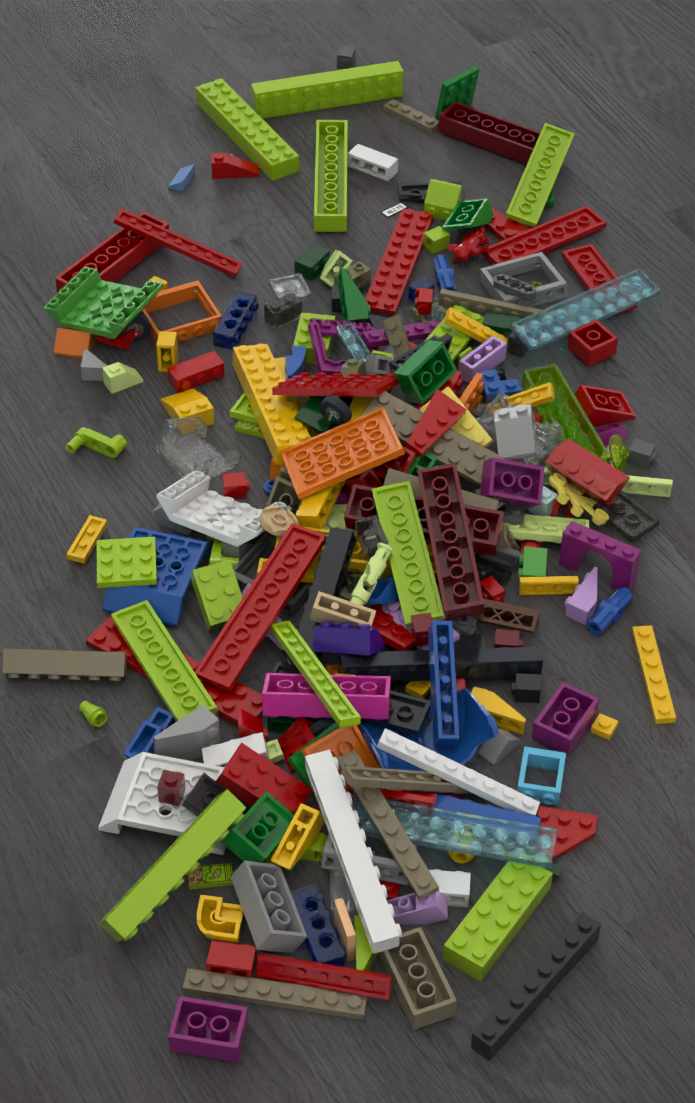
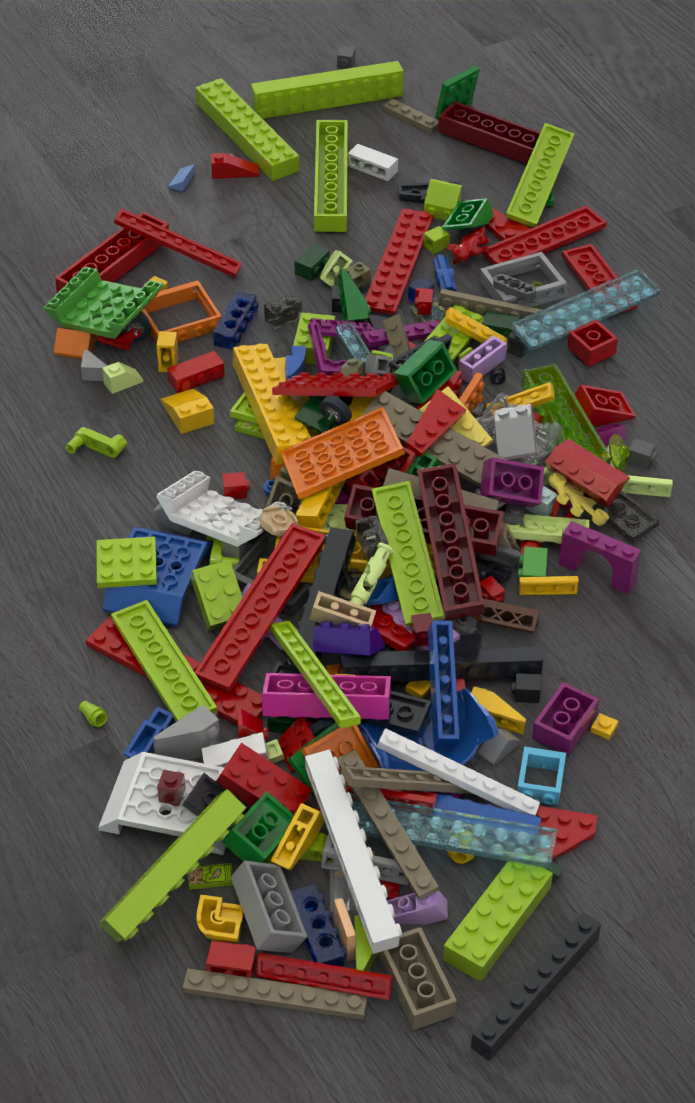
dark tan brick [2,649,127,681] -> none
yellow plate [66,515,108,564] -> none
clear windscreen [156,417,242,481] -> none
magenta brick [168,996,248,1063] -> none
clear plate [269,273,312,305] -> none
sticker [380,202,409,218] -> none
white brick [429,869,471,908] -> none
blue brick [479,369,522,411] -> none
dark red brick [494,629,523,648] -> none
lavender slope [564,567,597,625] -> none
blue piece [587,587,633,635] -> none
yellow plate [632,625,676,724] -> none

